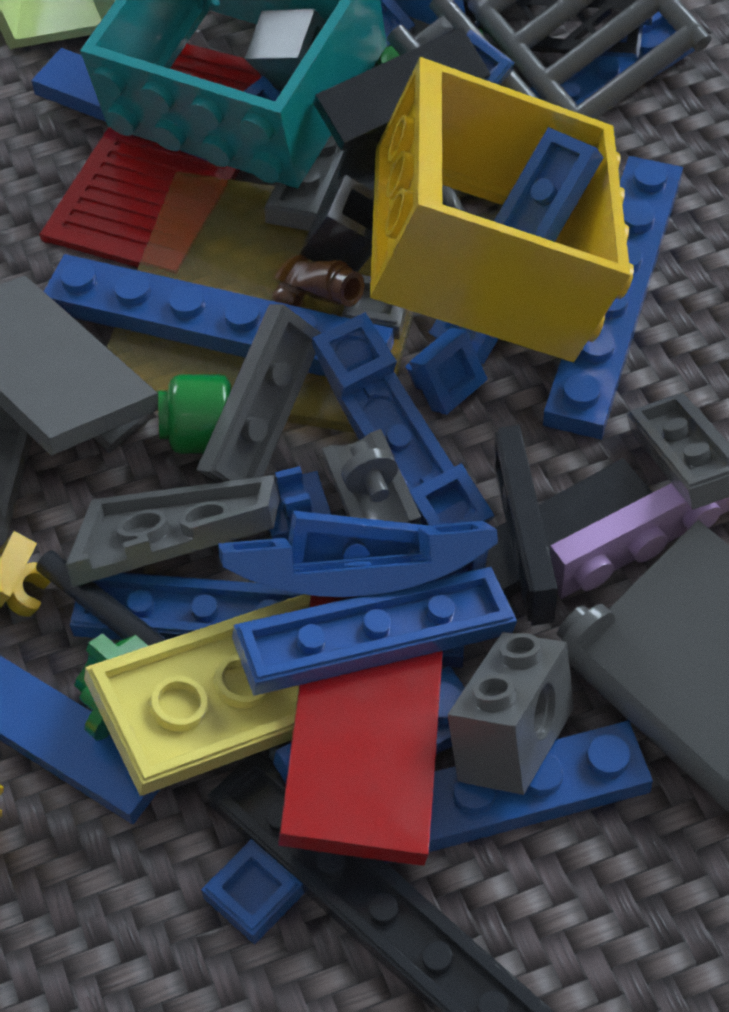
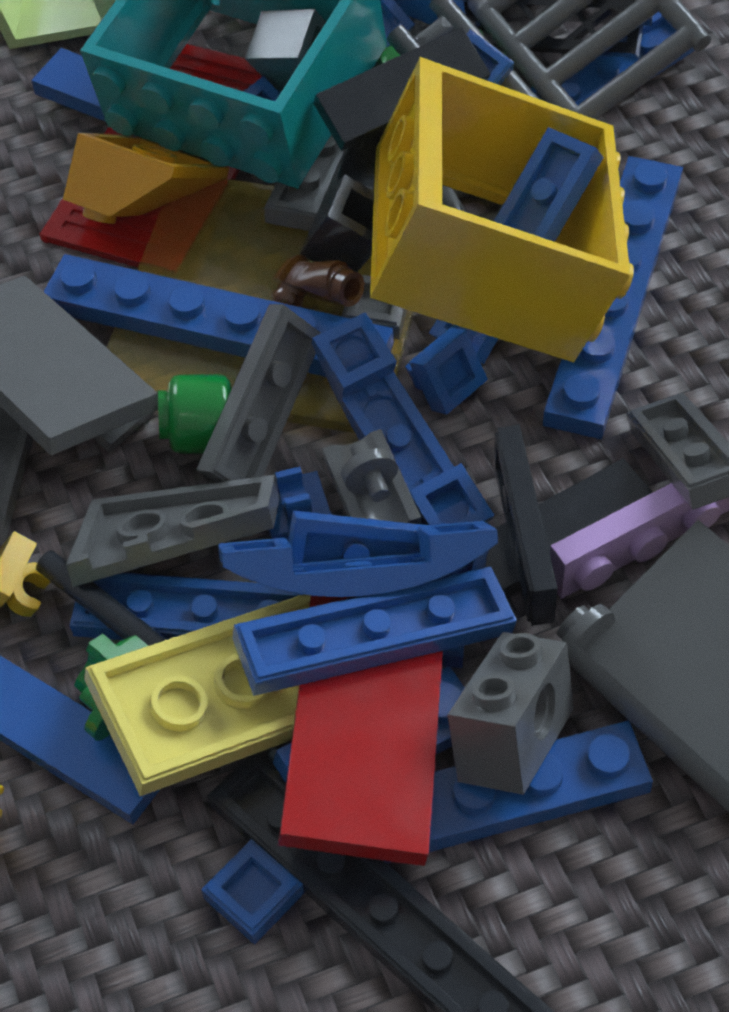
none -> light orange slope [63,133,229,224]

